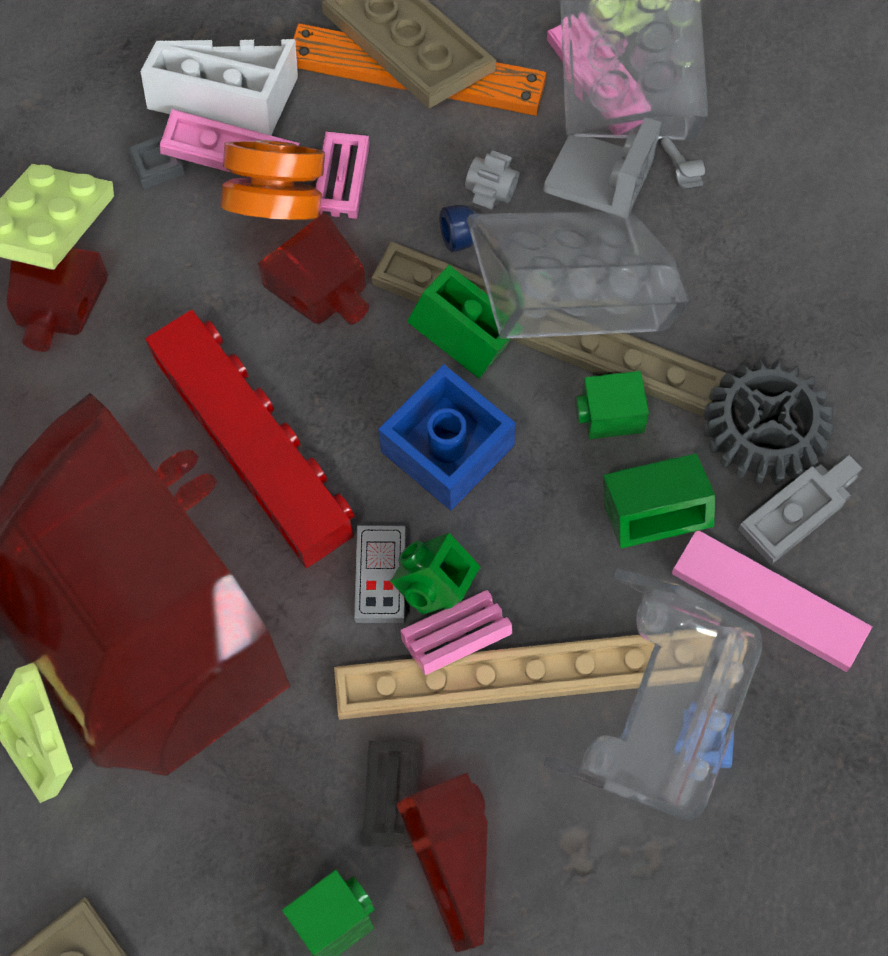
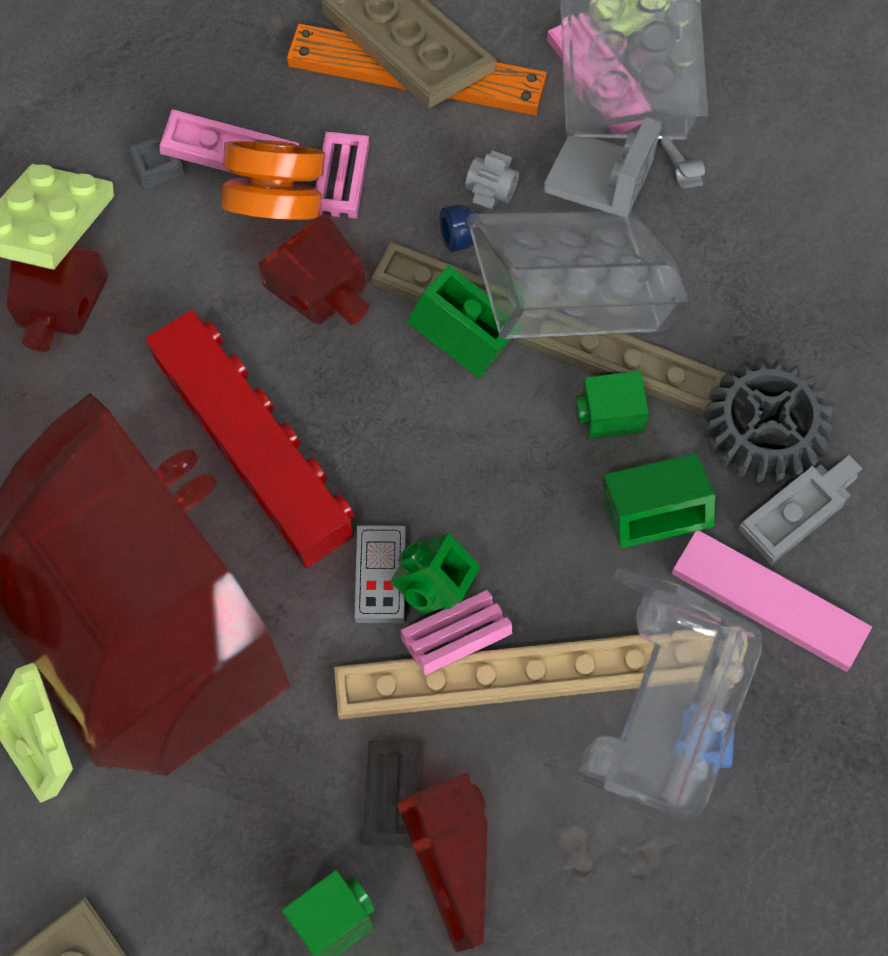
white wedge [140,39,298,135] -> none
blue brick [378,364,516,511] -> none

